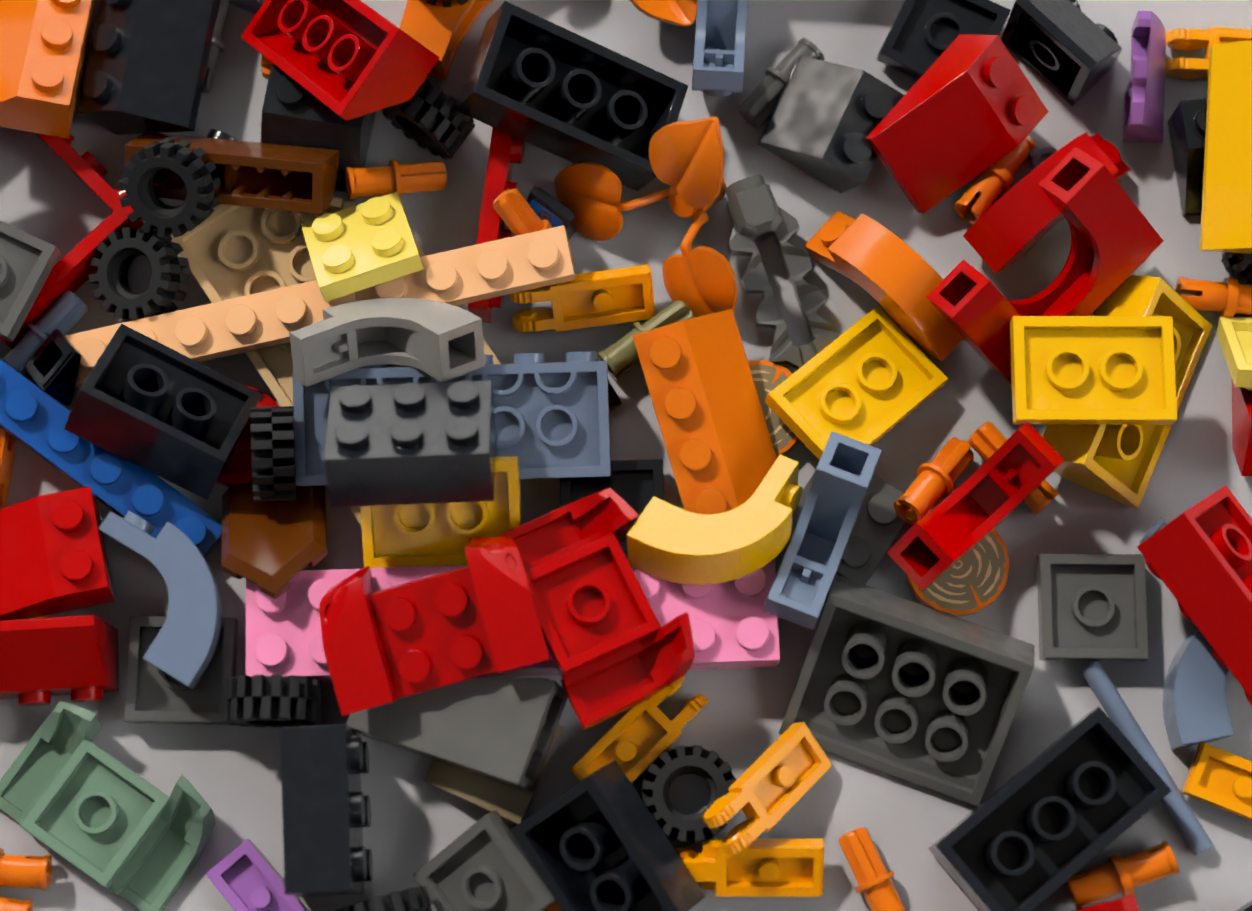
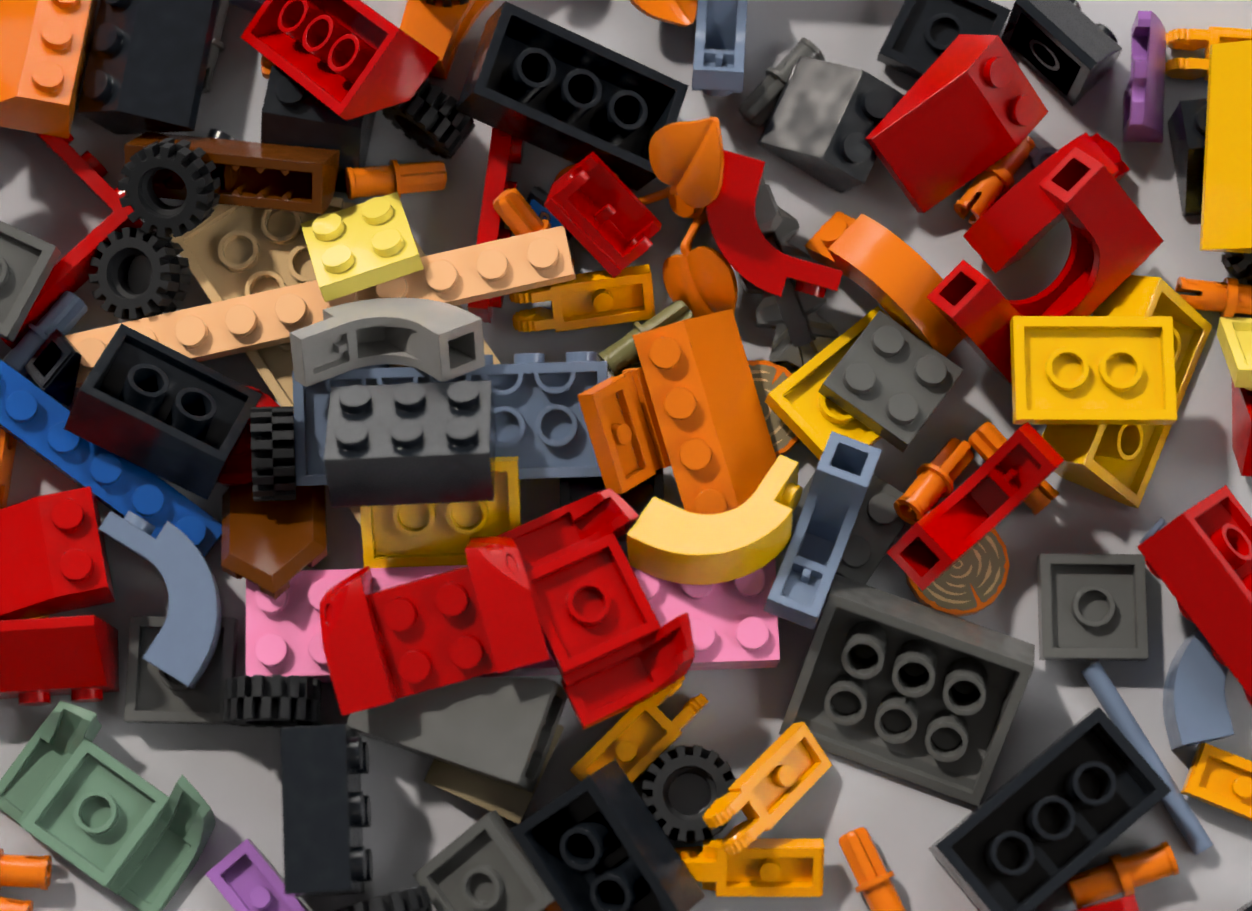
none -> red hinge [544,151,662,278]
none -> orange plate [577,367,671,494]
none -> red arch [706,150,843,299]
none -> dark grey plate [818,310,964,452]

